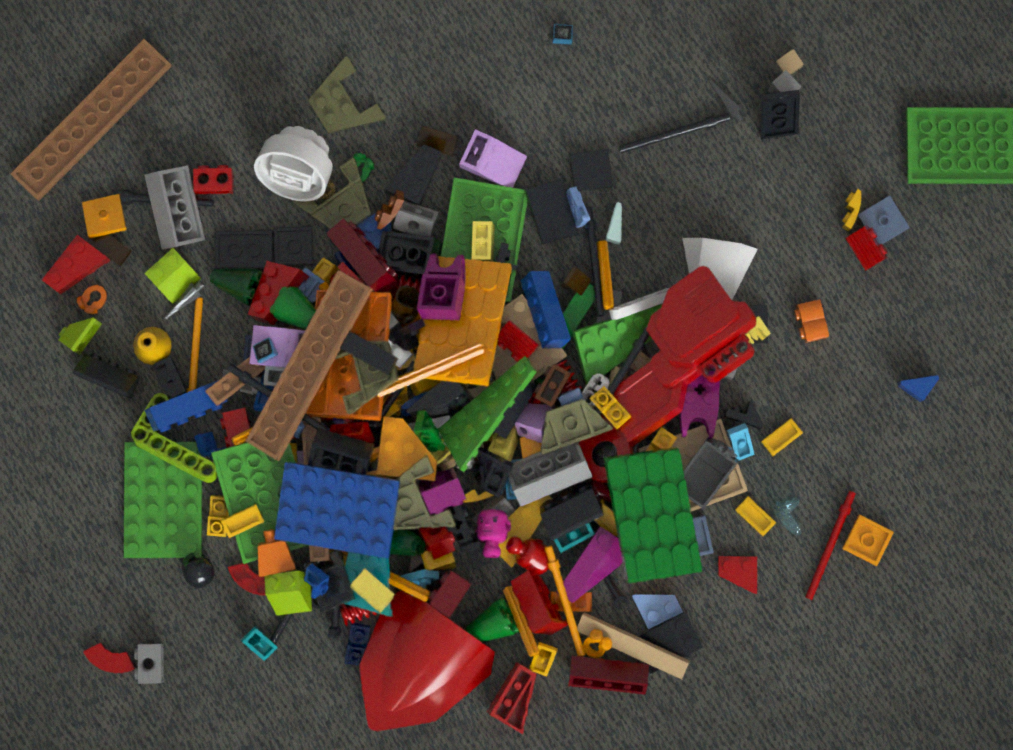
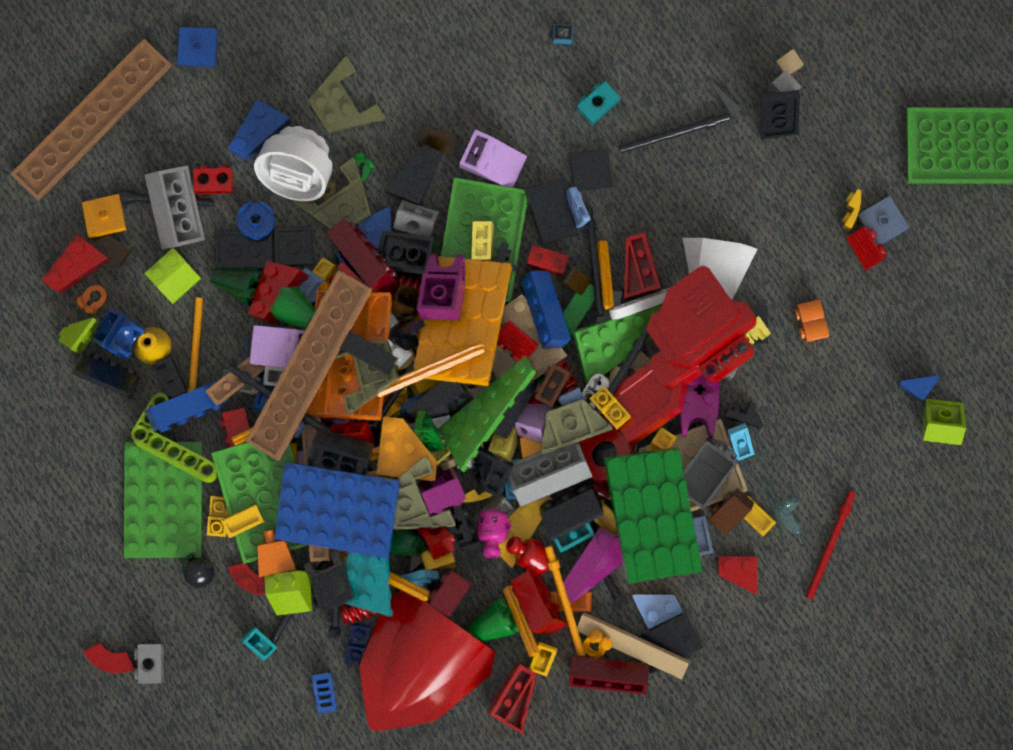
dark grey piece [163,281,205,320] -> none
blue bracket [194,432,226,460] -> none
slope [253,337,278,363] -> none
blue bracket [304,564,329,599] -> none
light yellow hinge [351,569,395,613] -> none
dark orange slope [374,190,404,230] -> none
light aqua slope [605,202,622,245] -> none
yellow tile [761,418,803,457] -> none
light orange plate [842,514,894,566] -> none
none -> blue brick [91,307,145,358]
none -> blue plate [177,27,218,67]
none -> blue wedge [228,100,291,162]
none -> blue plate [237,201,275,240]
none -> blue slope [312,672,337,714]
none -> red brick [527,245,569,277]
none -> teal brick [576,81,621,126]
none -> red wedge [624,232,662,300]
none -> reddish brown brick [709,488,754,535]
none -> lime slope [922,398,966,445]

